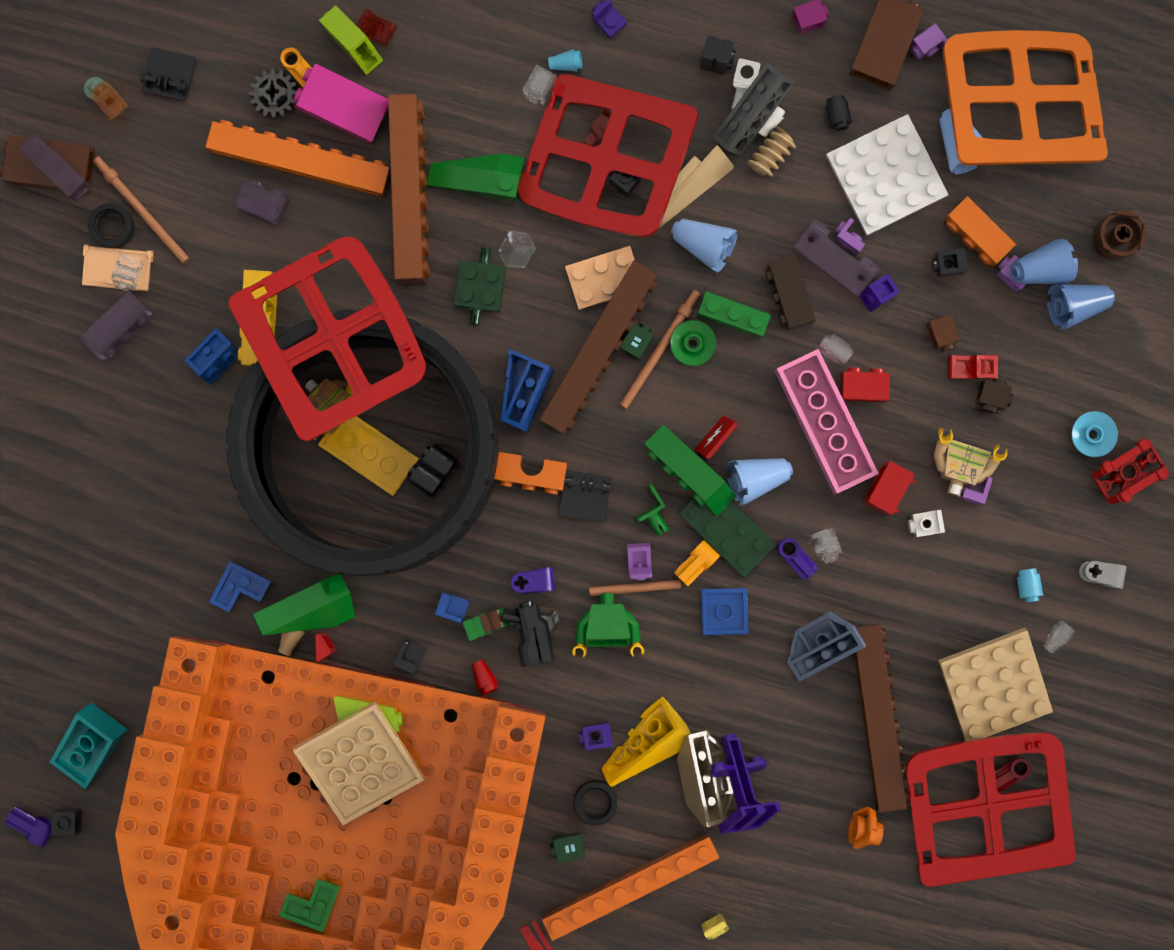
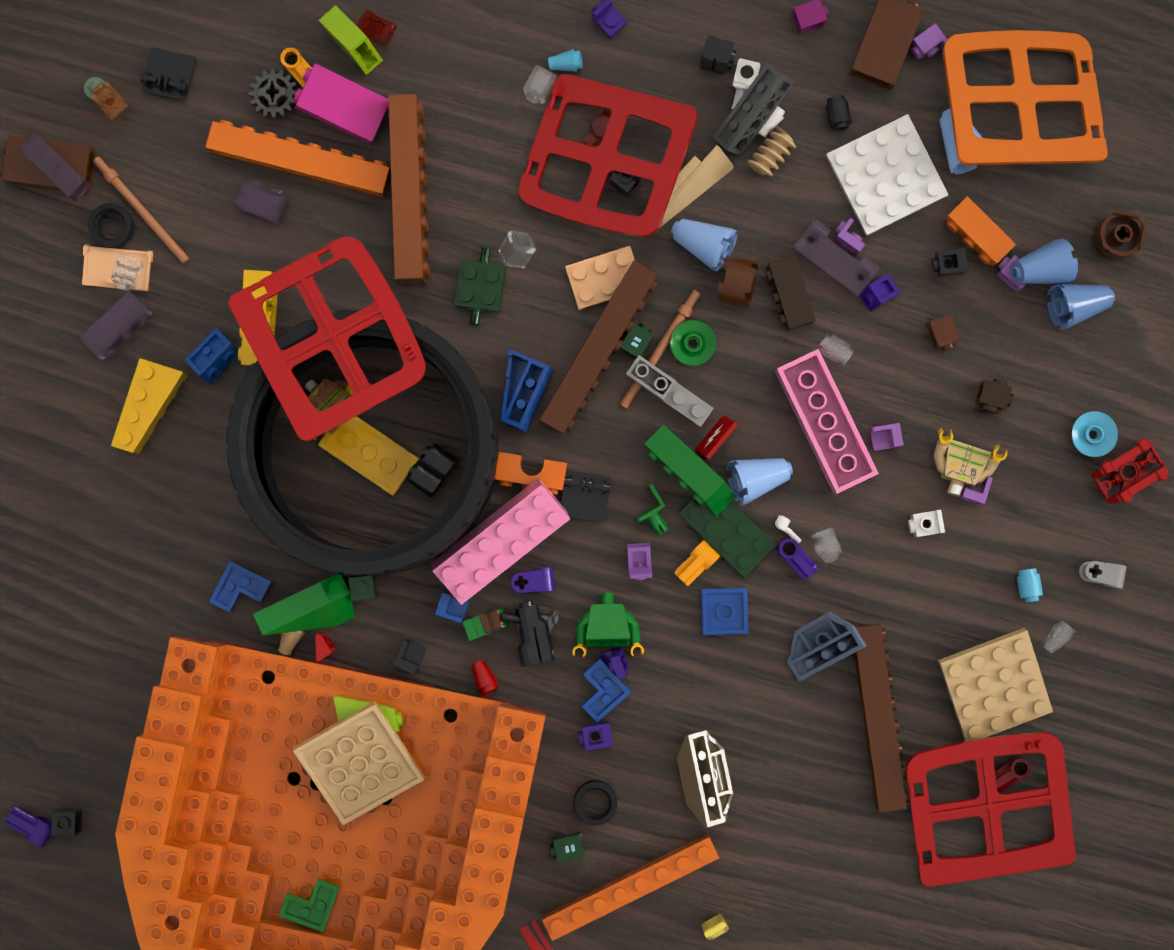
teal slope [49,702,128,789] -> none
green wedge [427,153,525,203] -> none
nougat bar [589,579,681,596] -> none
yellow wedge [601,697,691,787] -> none
green brick [697,291,771,339] -> none
dark purple piece [710,734,781,834] -> none
red brick [840,368,890,402] -> none
orange piece [848,807,884,849] -> none
red container [862,461,915,516] -> none
red slope [948,355,998,379] -> none
none -> yellow wedge [111,358,189,454]
none -> dark green brick [349,575,377,601]
none -> bright pink brick [431,478,570,605]
none -> blue plate [582,658,631,723]
none -> dark purple bracket [600,647,629,679]
none -> light grey slope [626,355,714,427]
none -> reddish brown brick [717,257,758,307]
none -> white hand [775,515,801,543]
none -> medium lavender panel [869,423,904,451]

